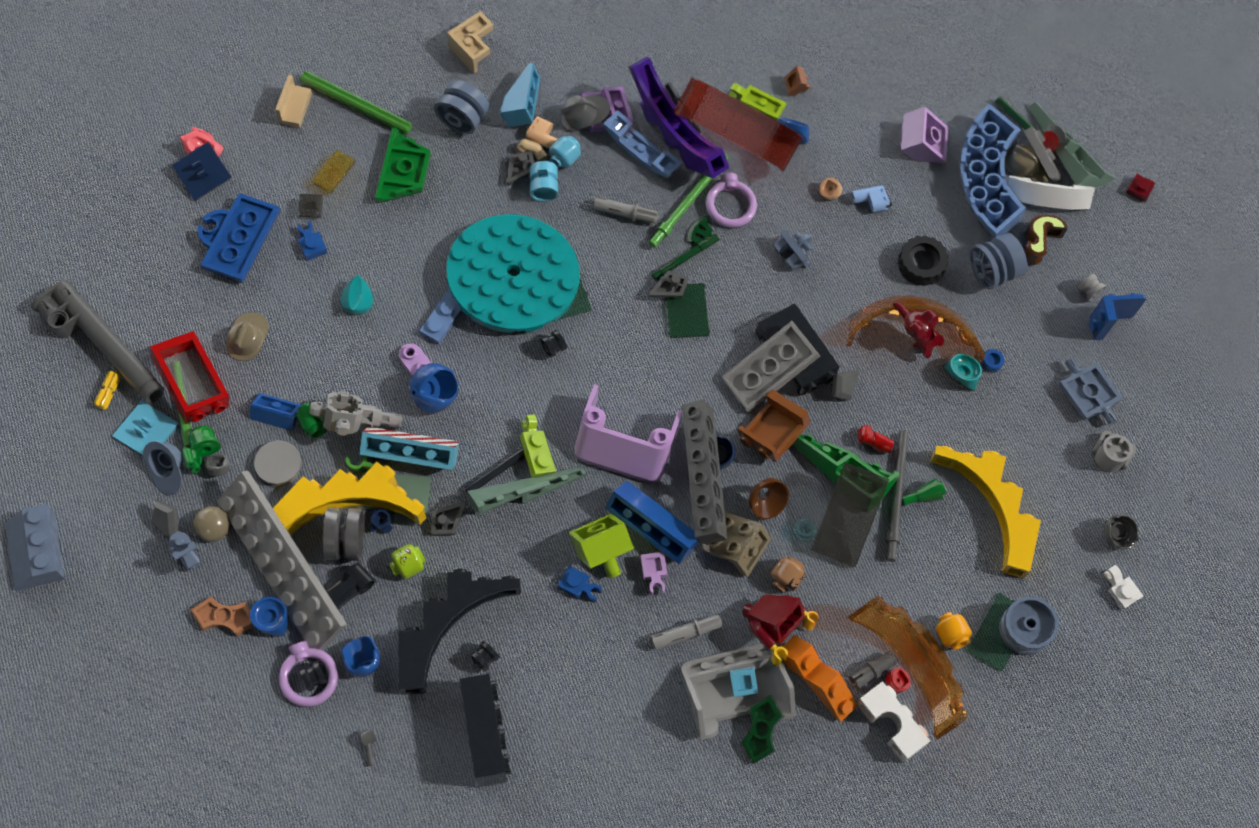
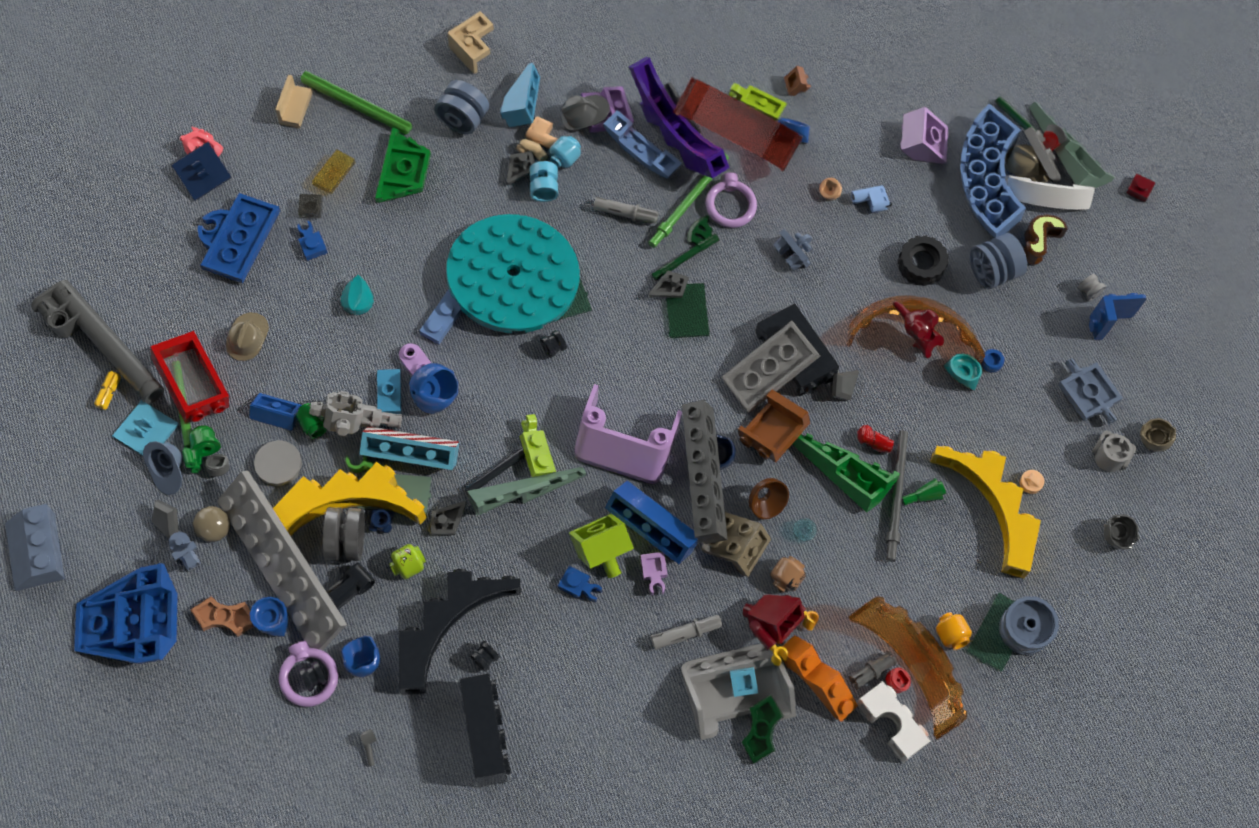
clear smoke container [811,462,889,567] -> none
white plate [1103,565,1143,610] -> none
none -> blue wedge [74,563,178,664]
none -> dark azure plate [377,369,401,414]
none -> light nougat tile [1019,470,1044,494]
none -> dark tan hair [1140,418,1176,452]

